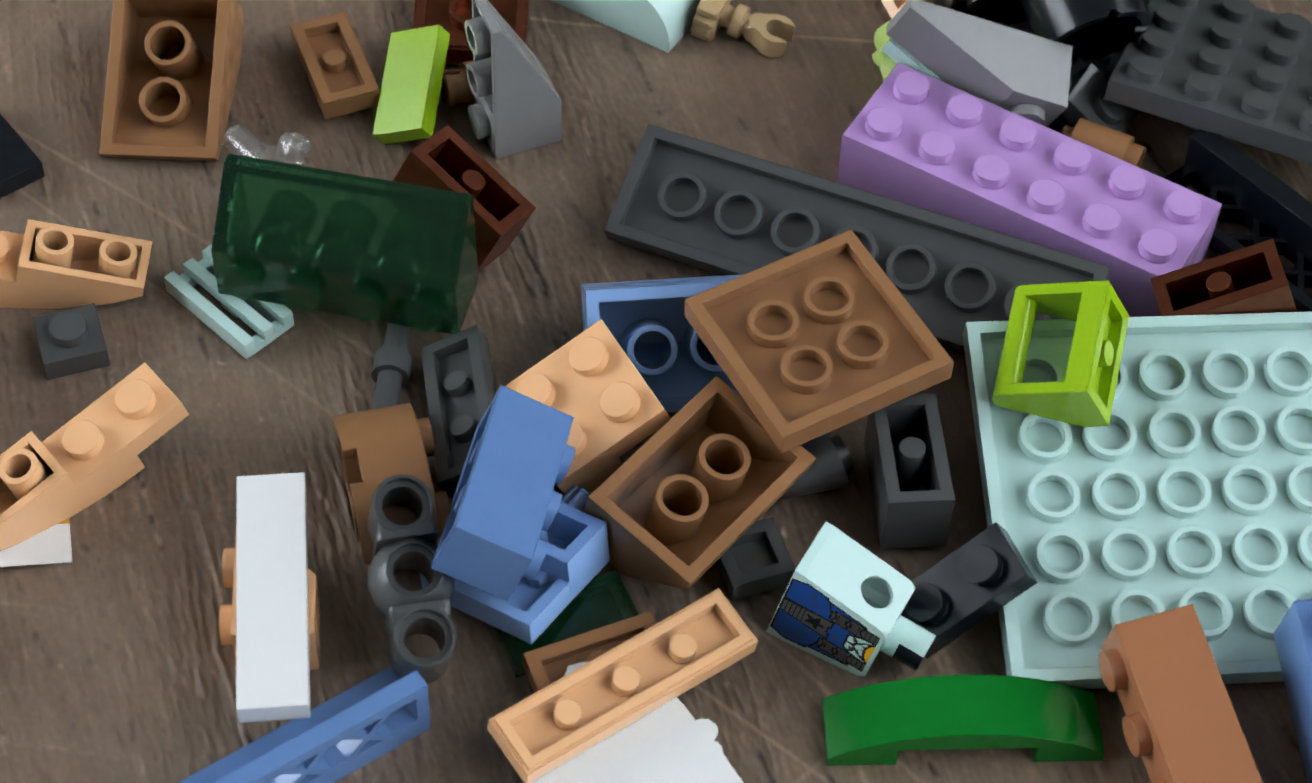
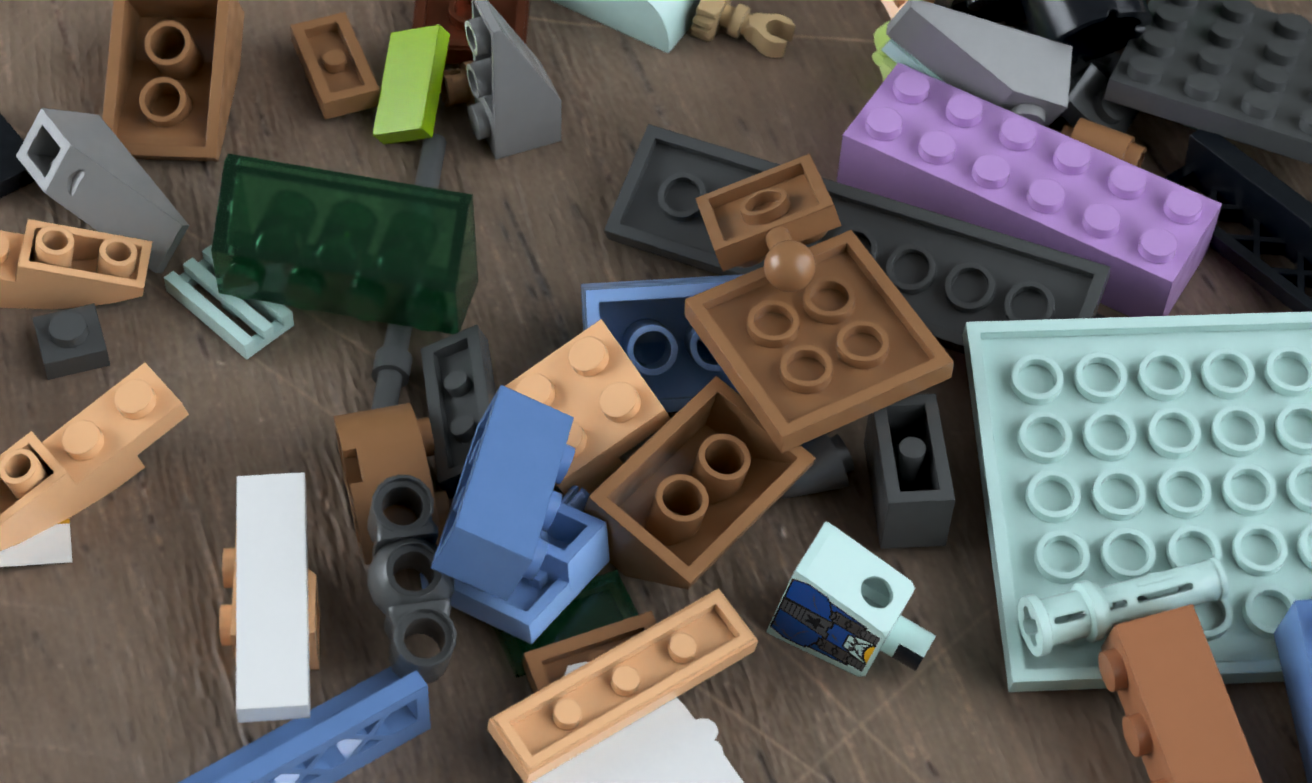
clear arm [222,124,311,174] -> none
copper brick [384,124,536,278] -> none
dark grey plate [715,517,796,601] -> none
green slope [821,675,1105,766] -> none
black plate [901,522,1037,658] -> none
lime tile [992,280,1129,427] -> none
copper brick [1150,239,1297,316] -> none
none -> light grey slope [16,108,189,273]
none -> medium nougat plate [695,154,842,292]
none -> light aqua pin [1017,557,1228,657]

